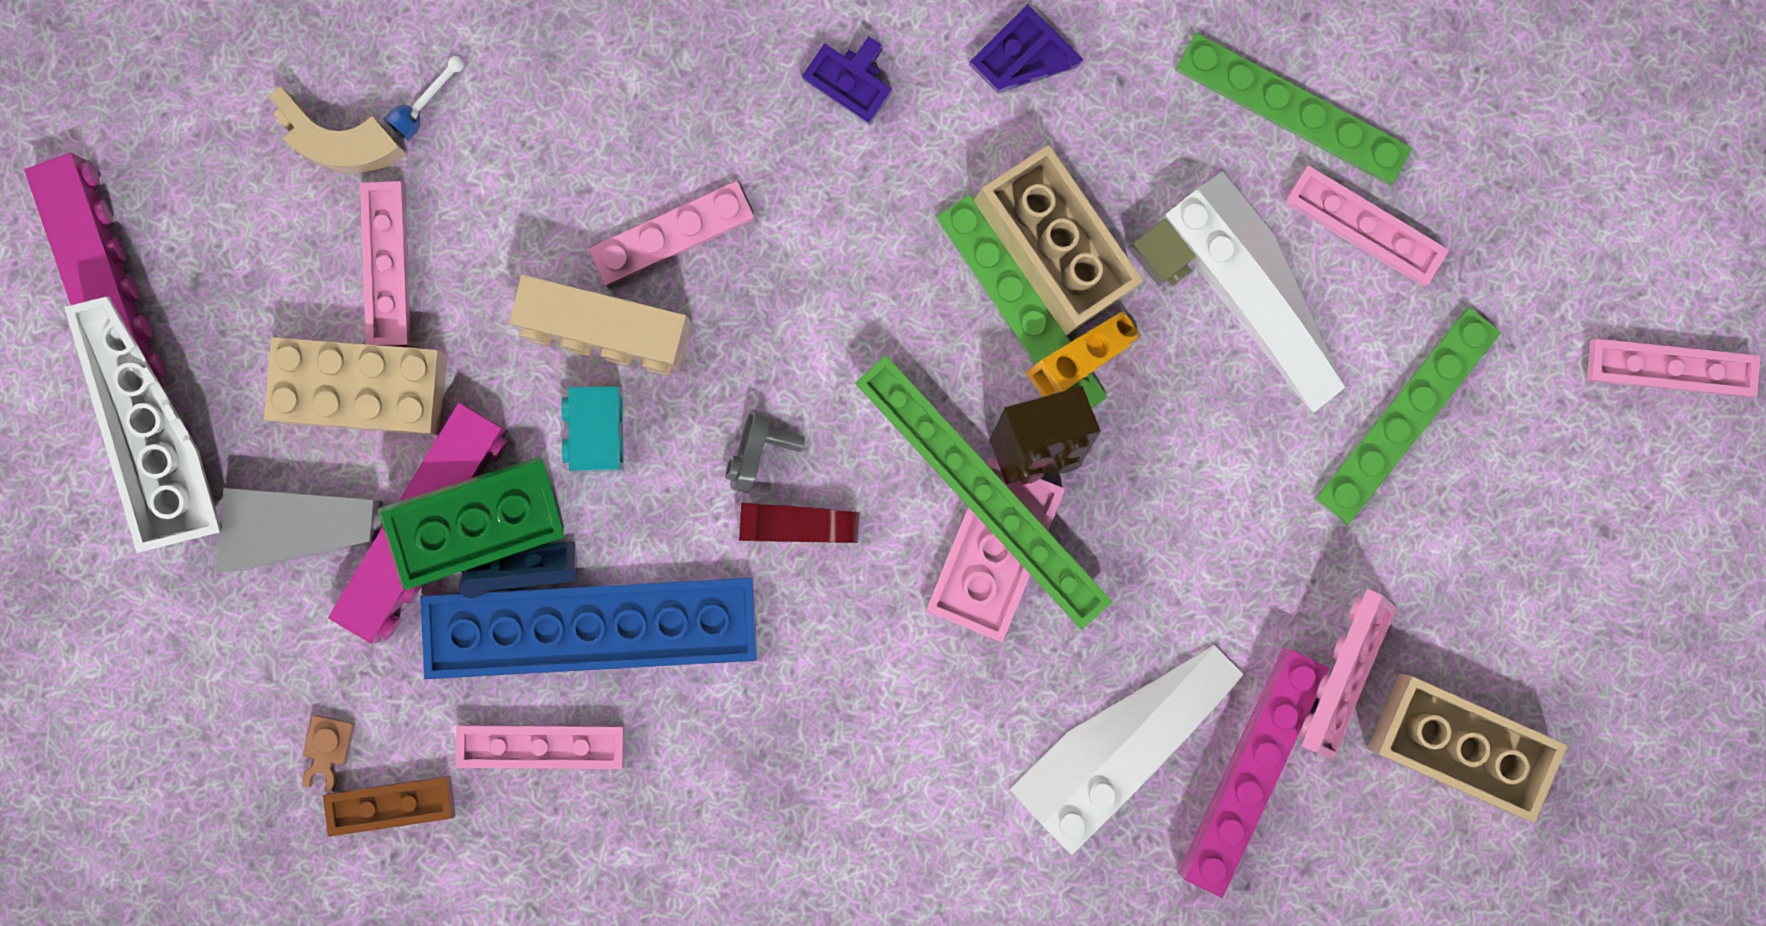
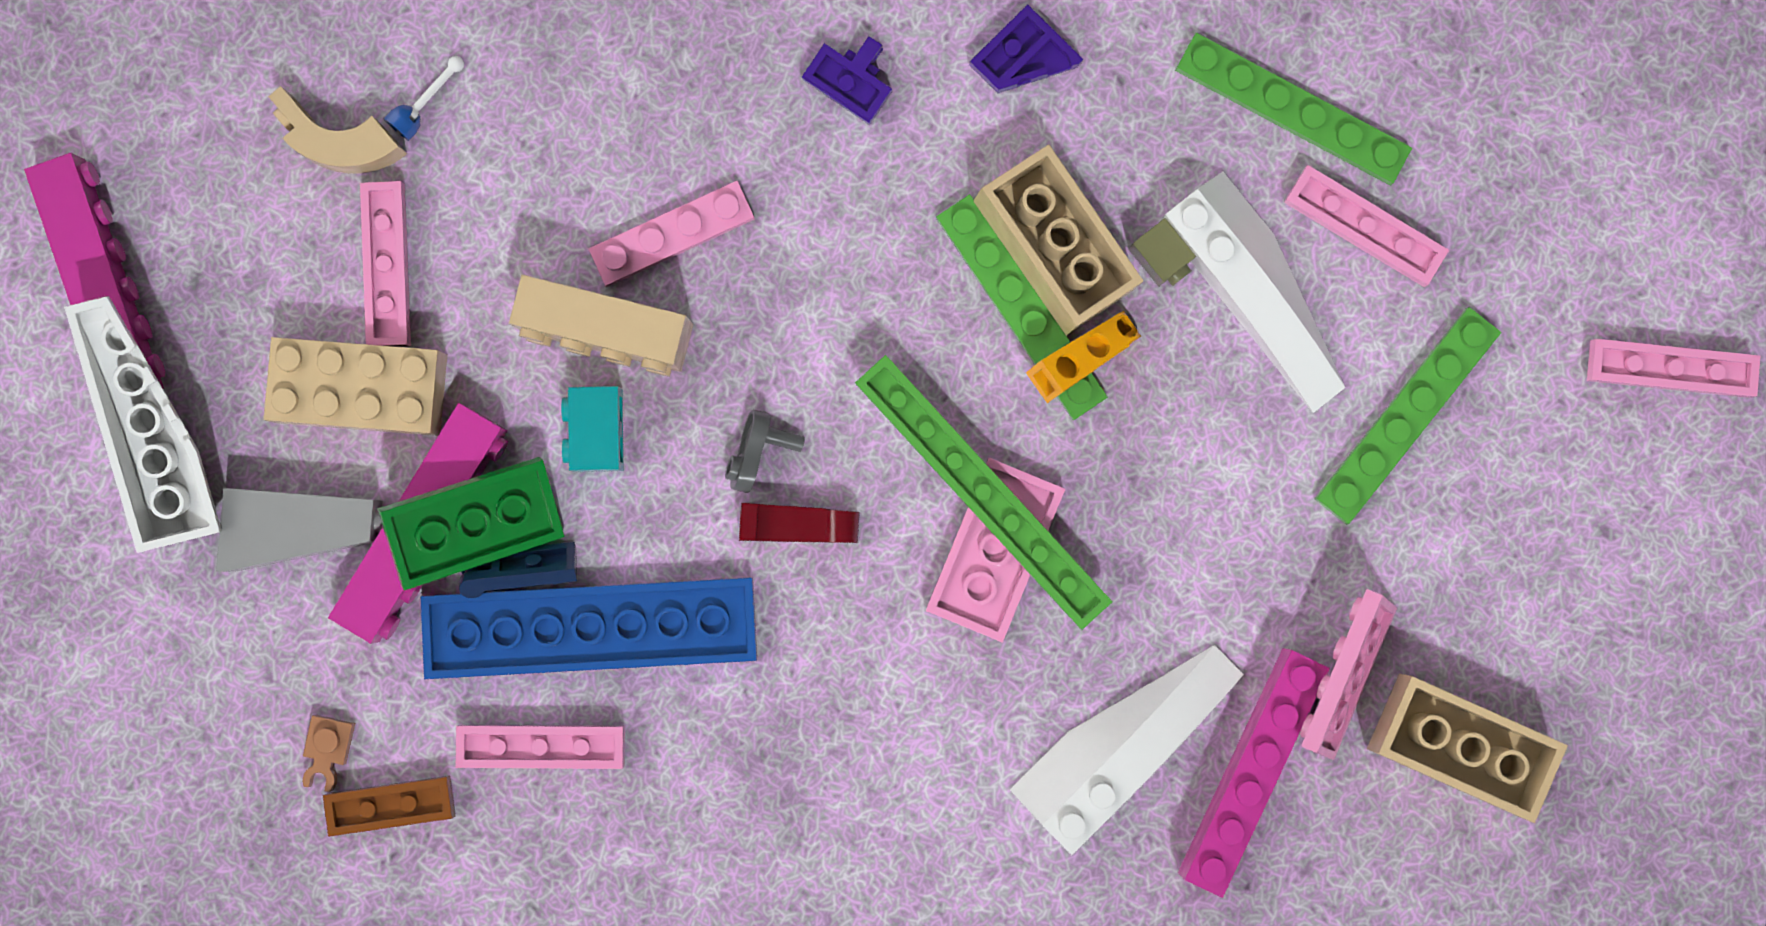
dark brown brick [989,386,1101,484] -> none

